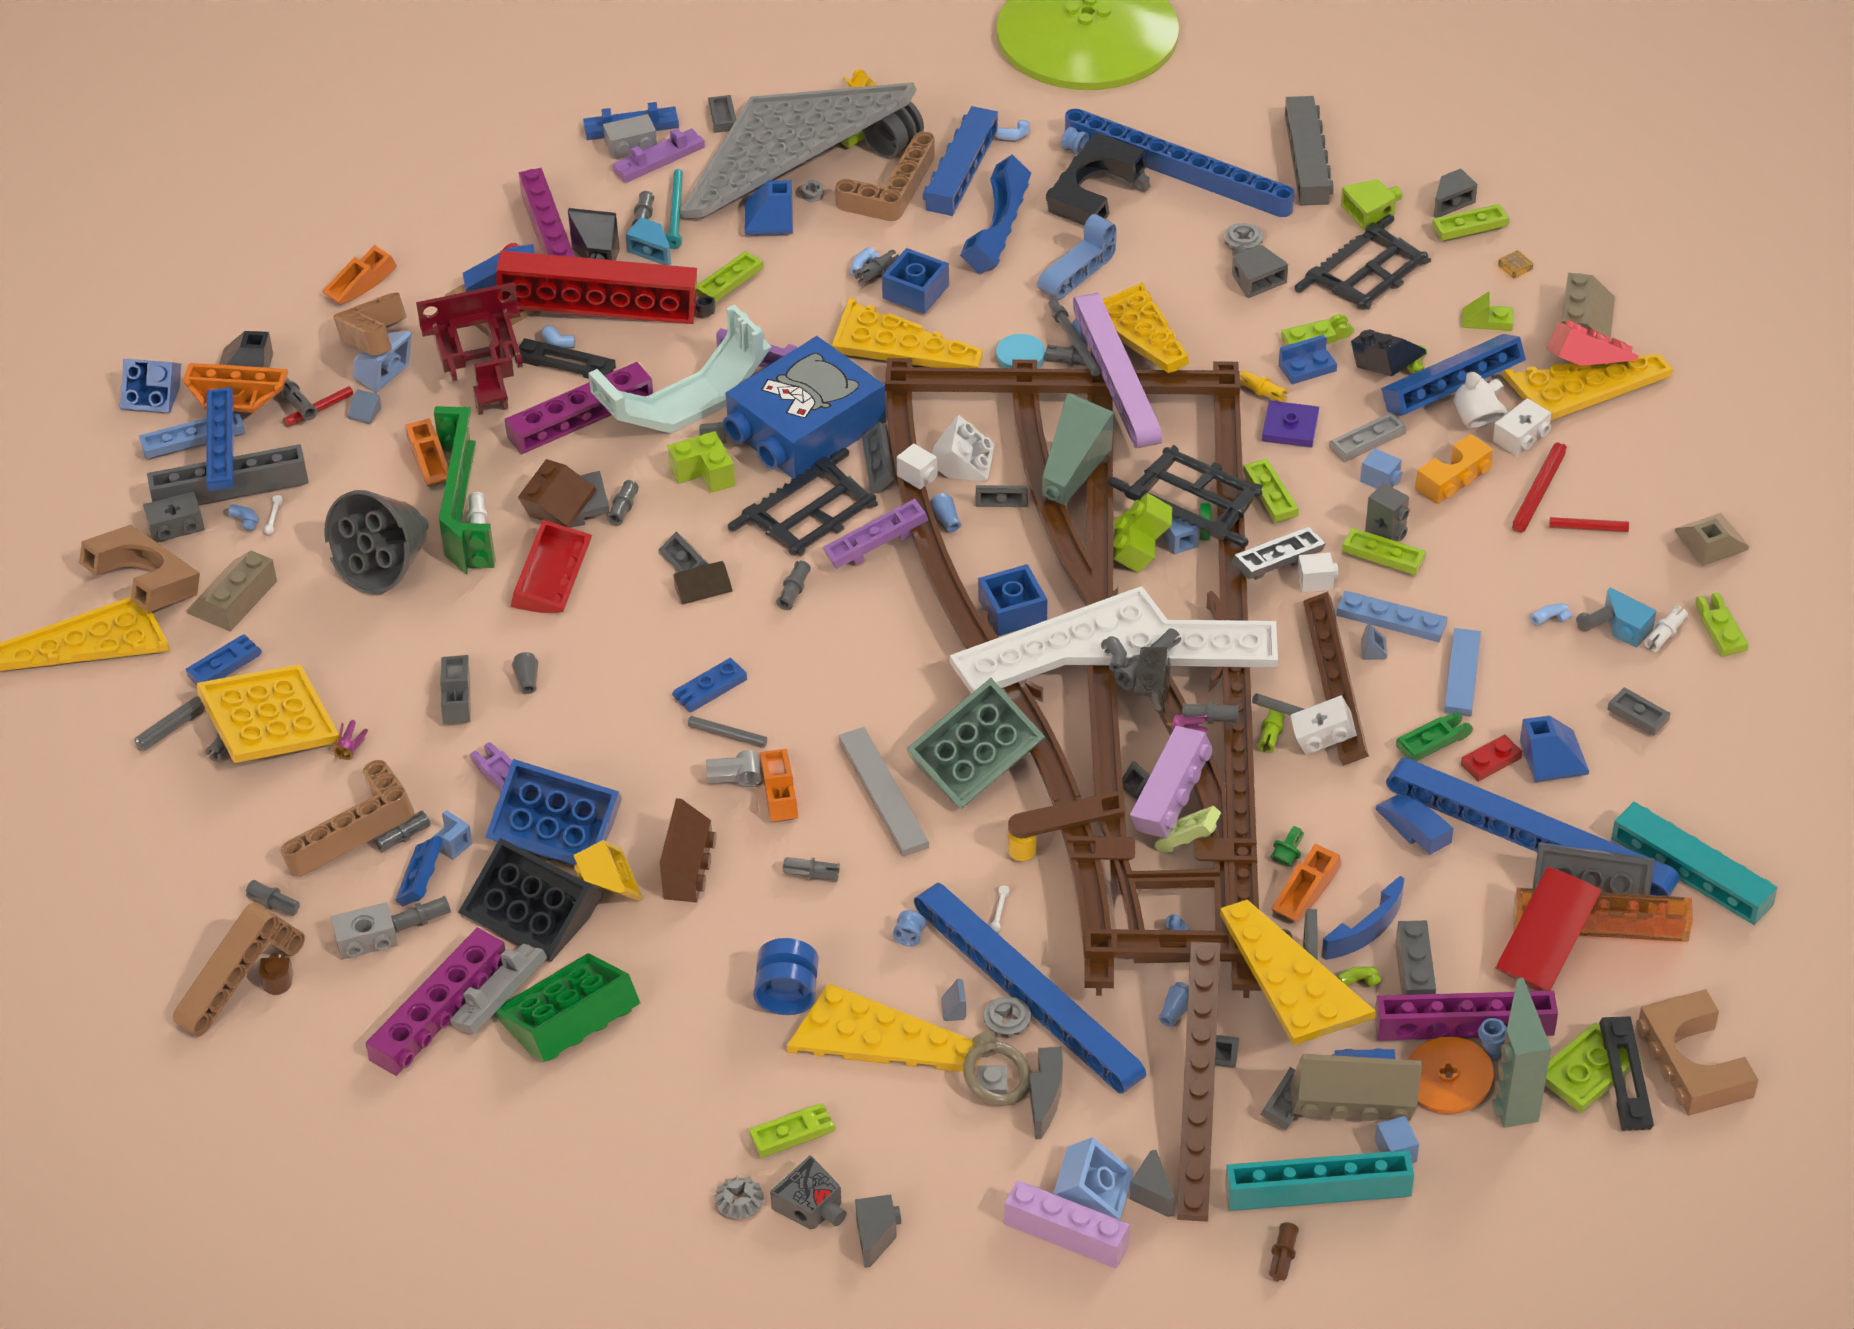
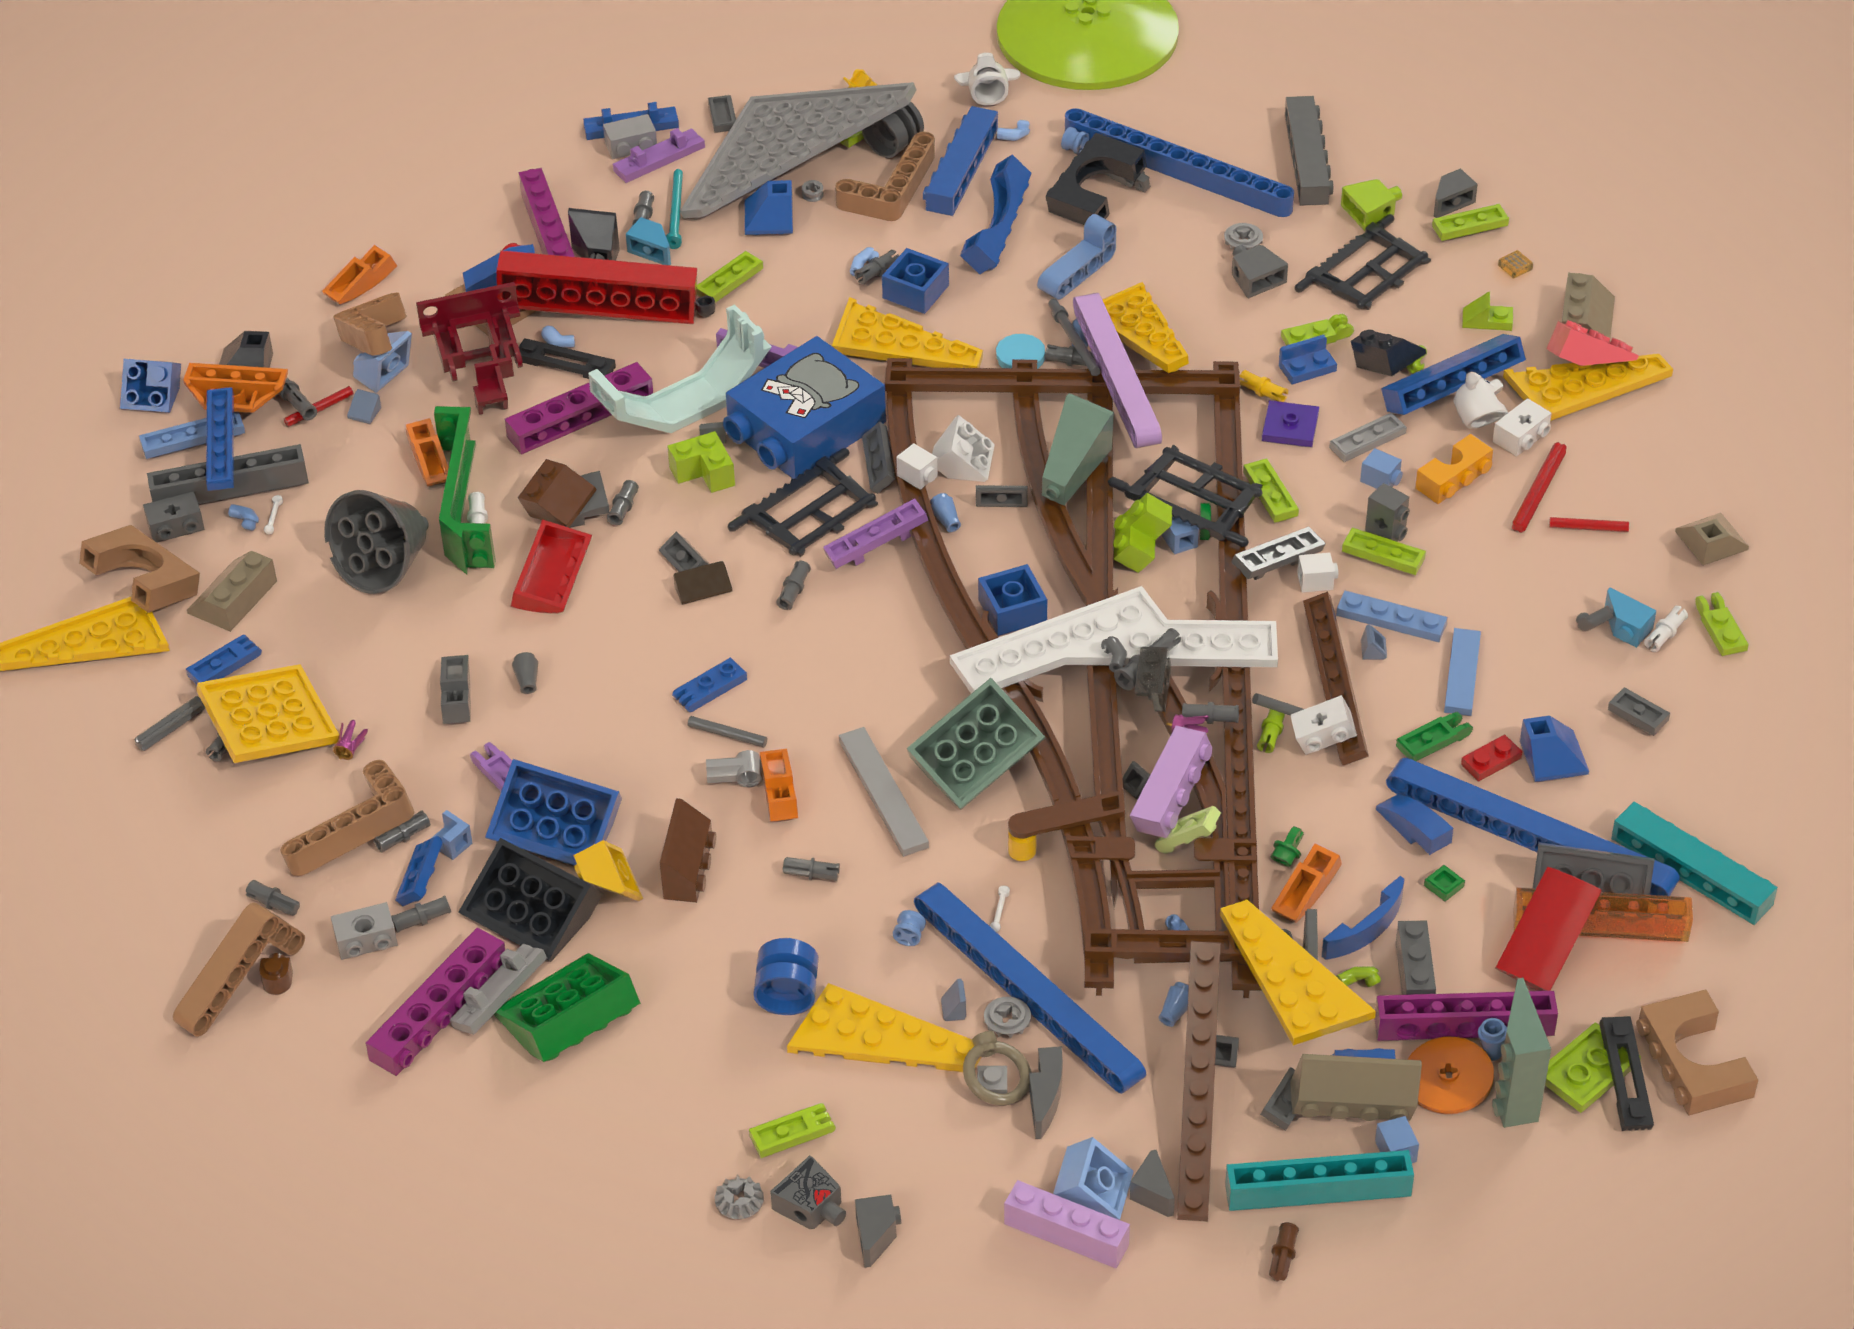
light blue arm [1530,603,1572,626] -> none
none -> white piece [954,52,1020,106]
none -> green tile [1424,865,1465,902]

